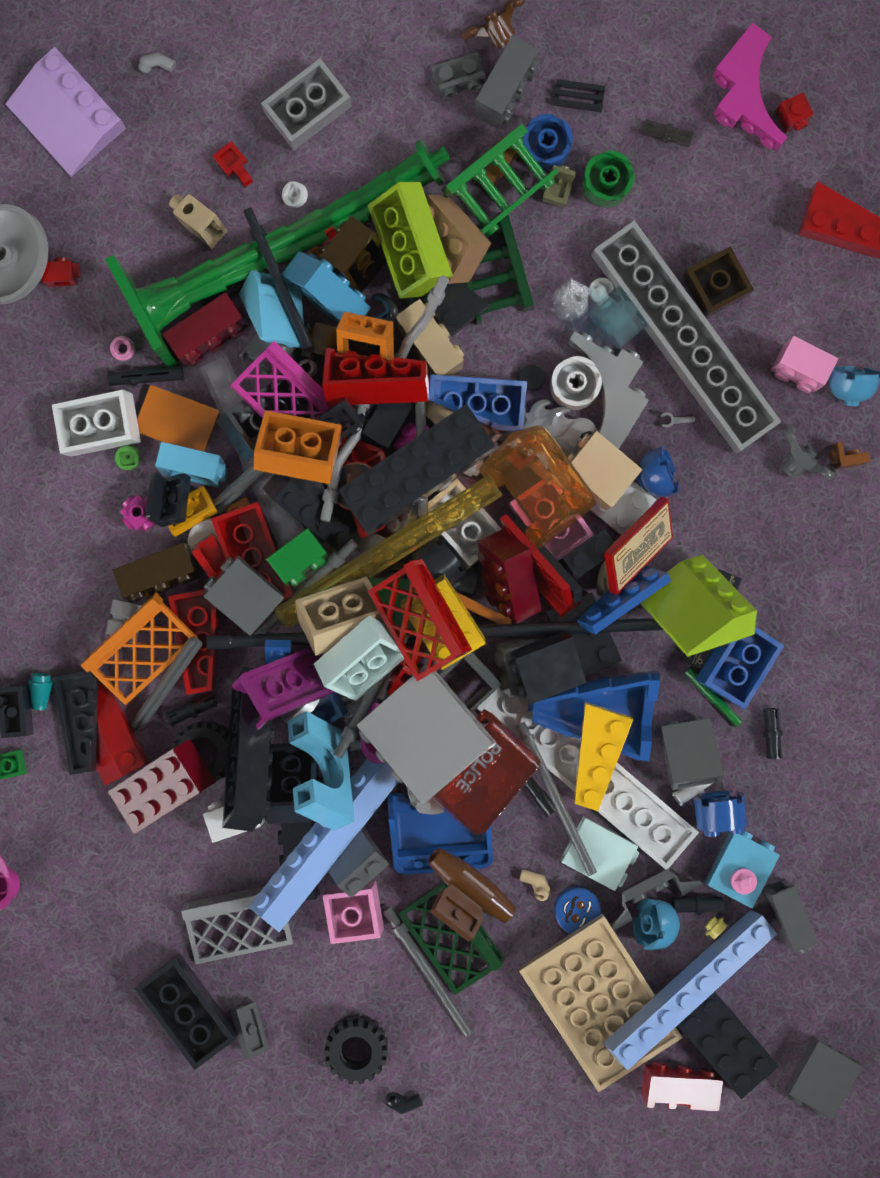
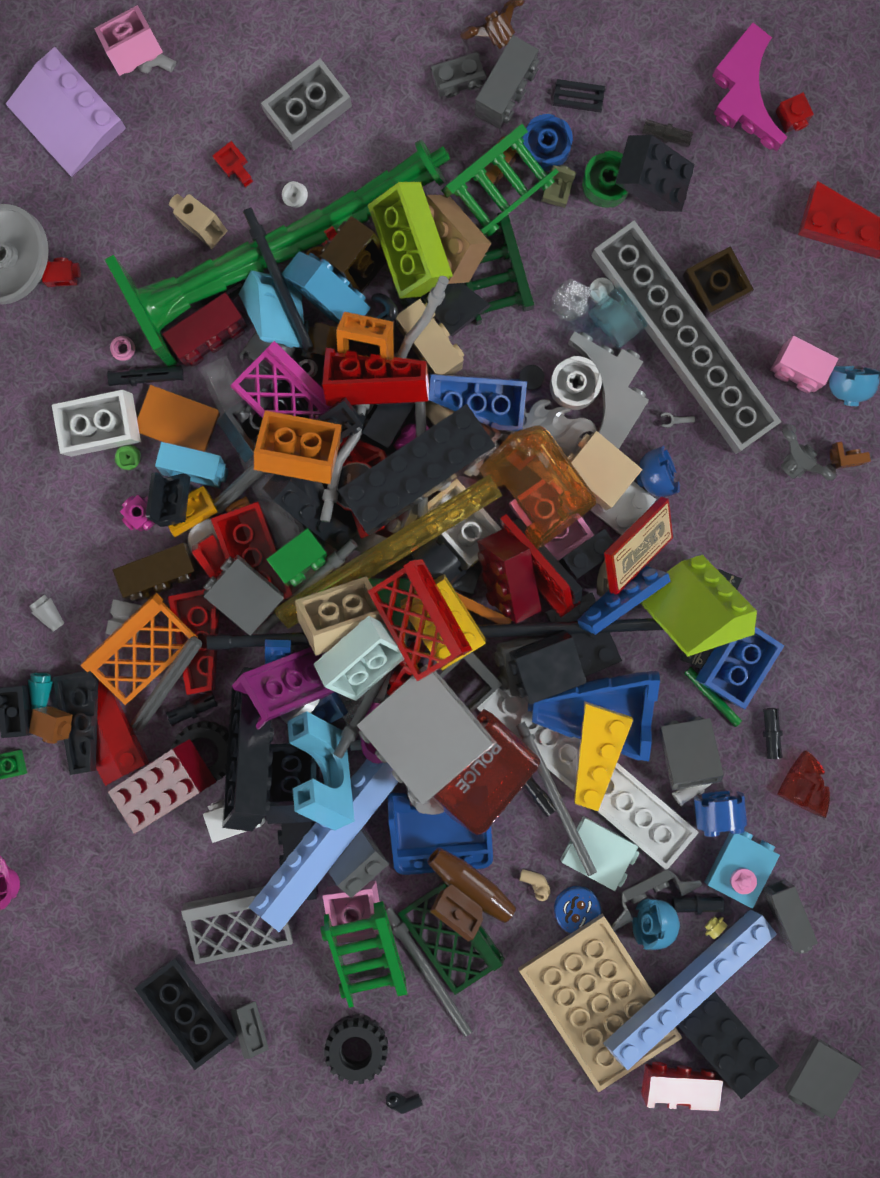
none -> light grey cone [29,594,65,632]
none -> dark orange brick [29,706,73,744]
none -> bright pink brick [94,5,163,76]
none -> green fence [320,901,408,1008]
none -> black brick [615,135,695,212]
none -> clear red brick [777,751,830,818]

